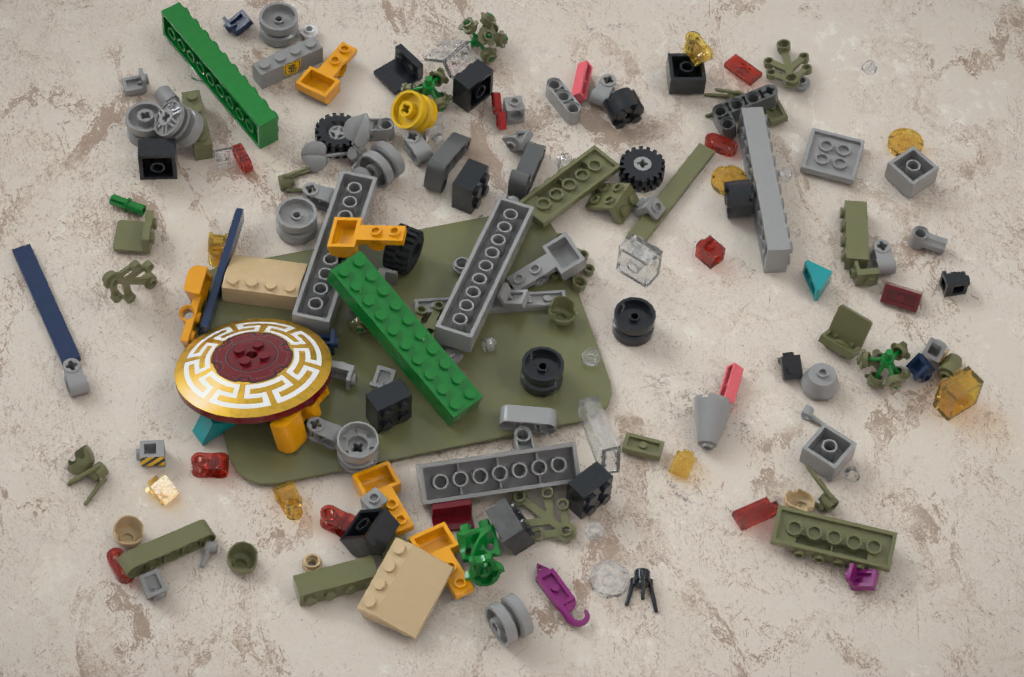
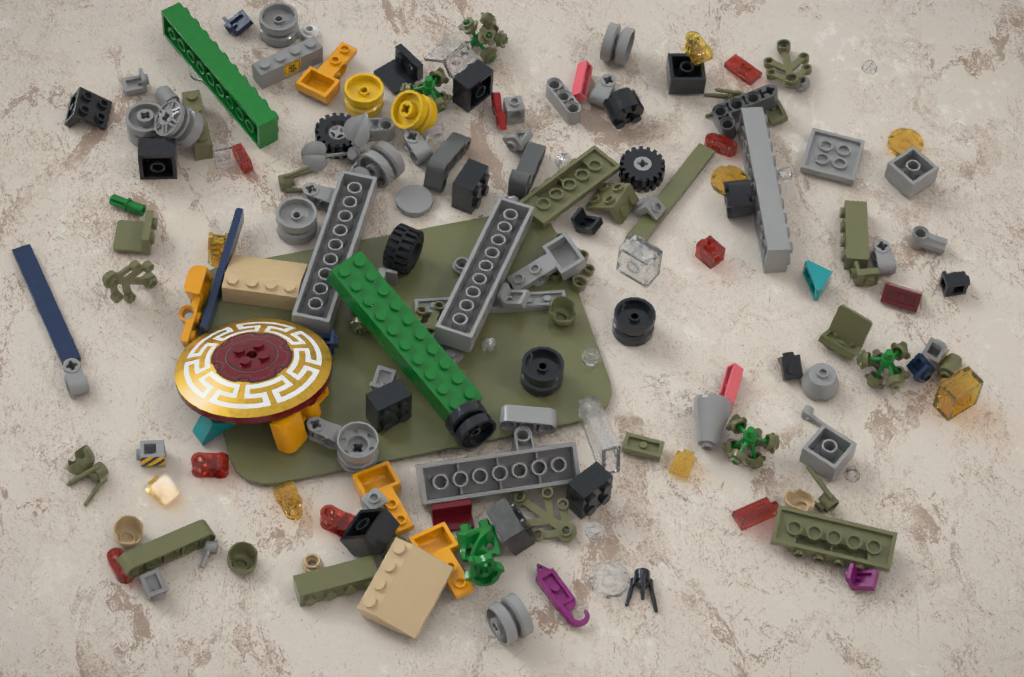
light orange plate [327,217,407,258] -> none
light grey bracket [331,360,358,391] -> none
none -> black bracket [64,87,112,130]
none -> yellow wheel [344,73,384,118]
none -> light grey tile [396,185,433,217]
none -> black wheel [445,400,496,450]
none -> black bracket [571,207,603,235]
none -> light grey wheel [600,22,636,66]
none -> olive plant [721,414,780,469]

